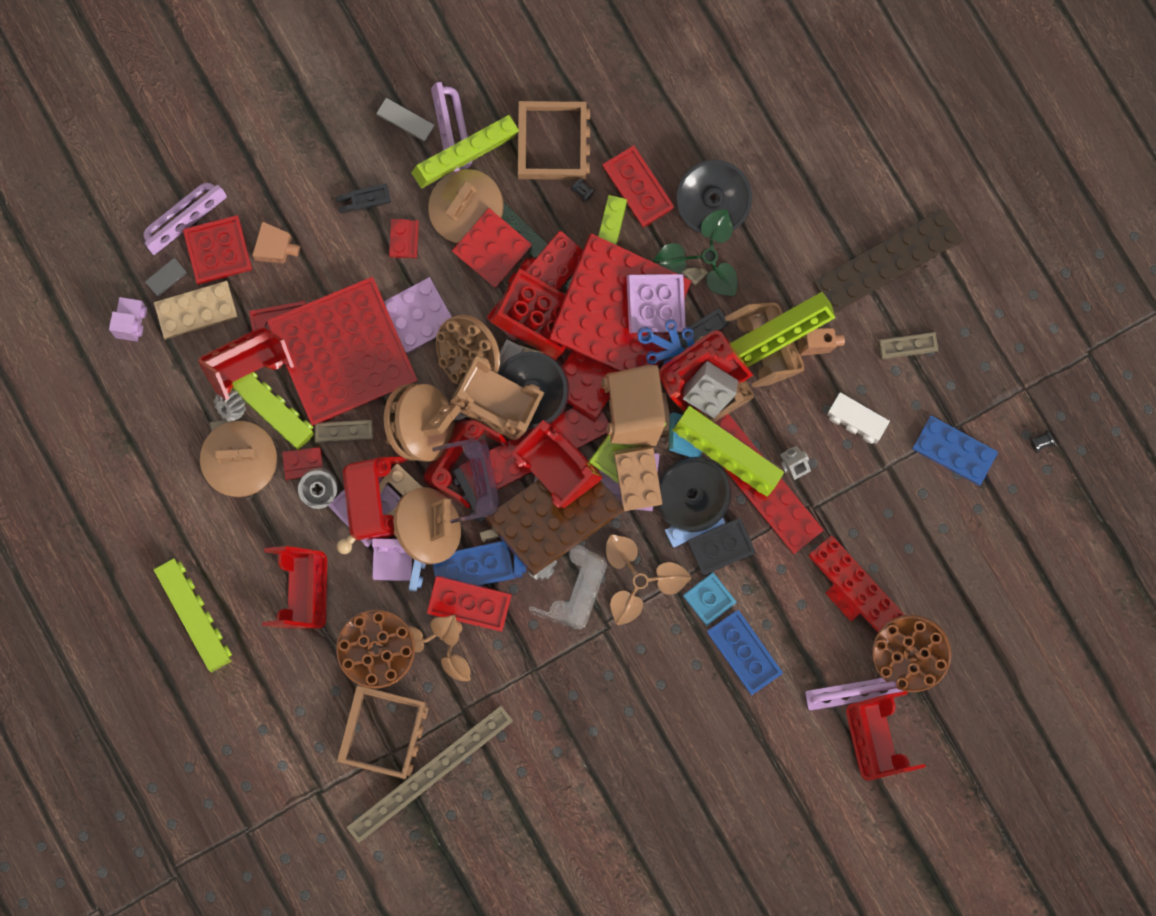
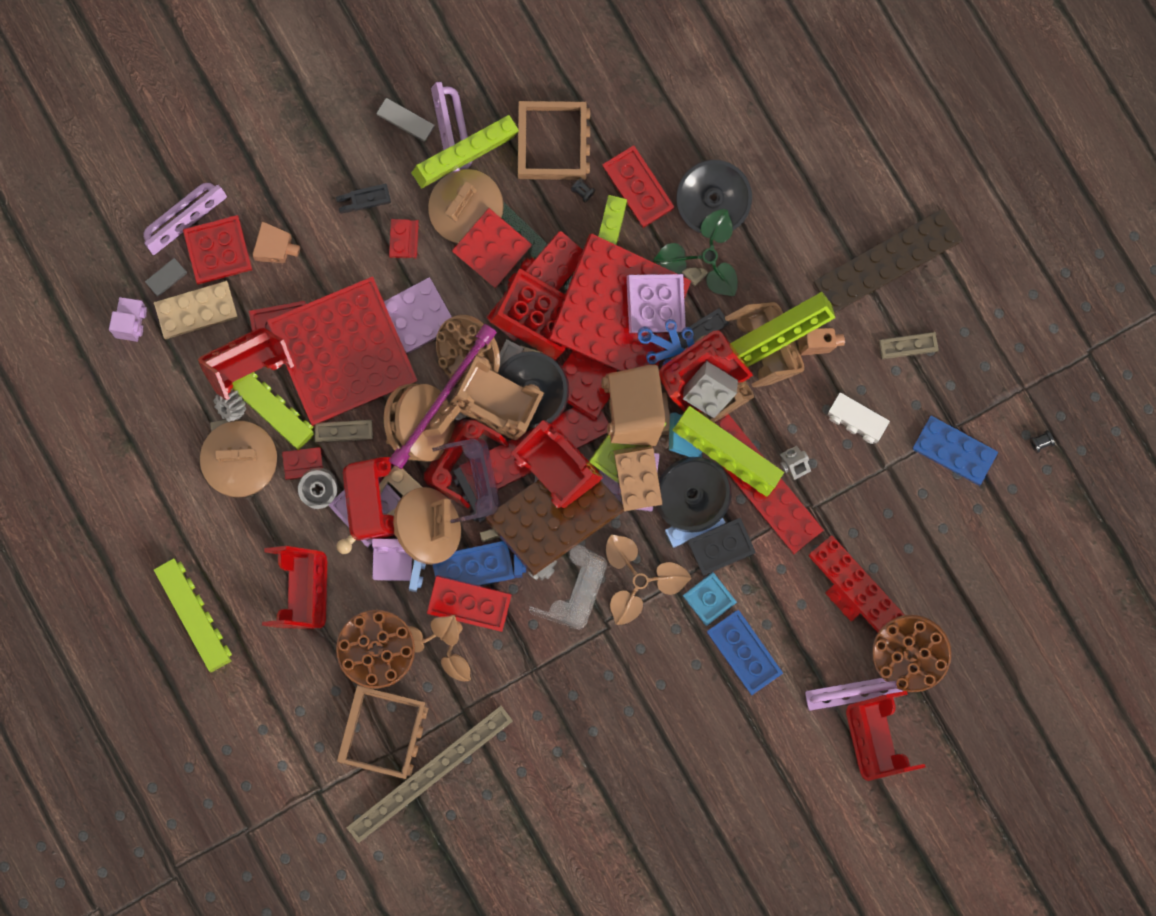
none -> magenta hose [388,324,497,469]

